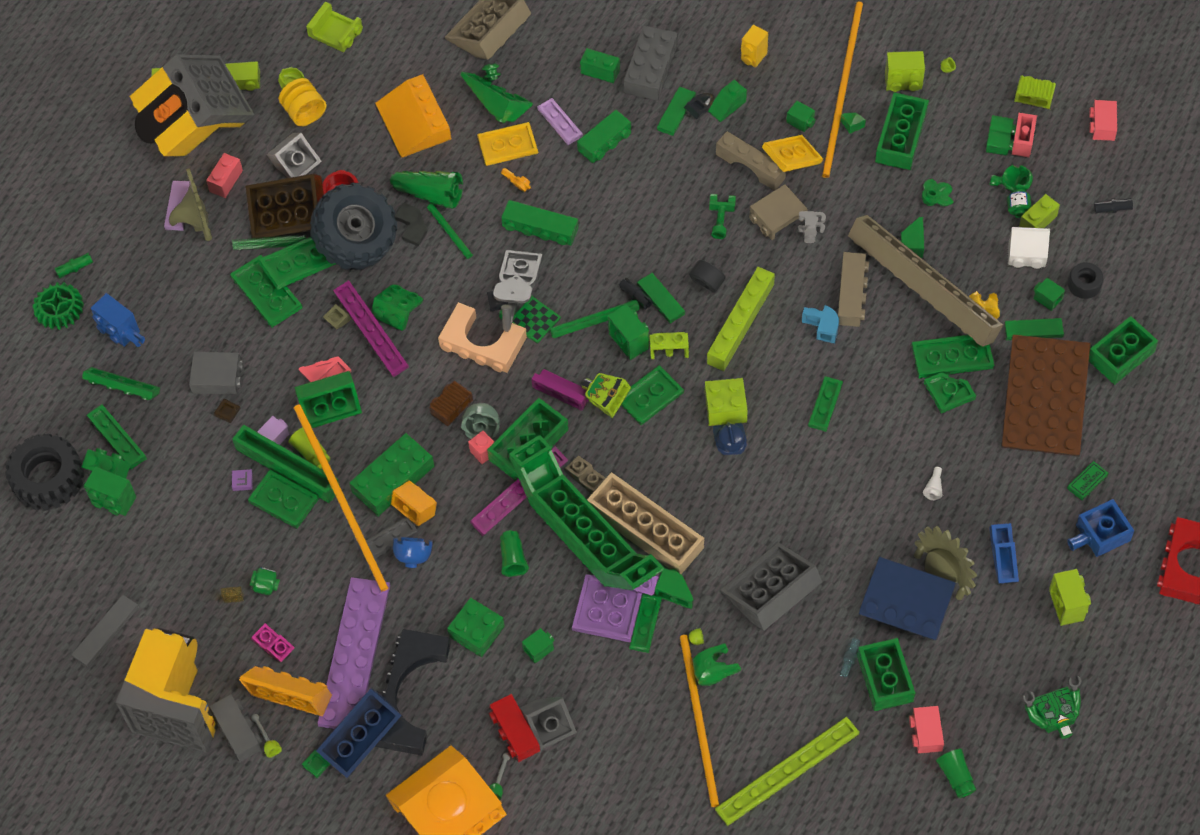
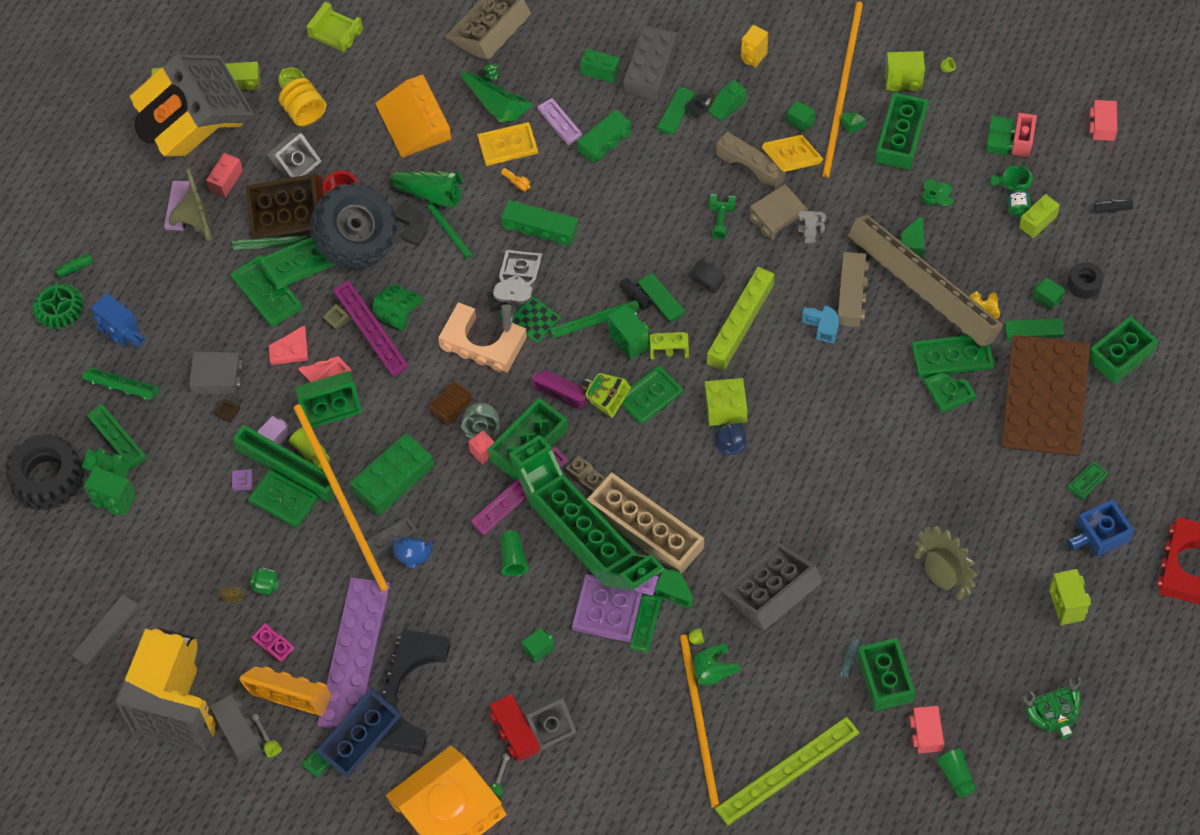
light orange brick [391,480,437,526] -> none
green brick [447,597,505,657] -> none
green tile [808,376,843,432] -> none
dark blue slope [859,557,956,640] -> none
white cone [923,467,942,500] -> none
blue slope [989,523,1019,584] -> none
white slope [1008,227,1050,269] -> none
lime brick [1014,75,1056,109] -> none
none -> coral wing [269,326,308,365]

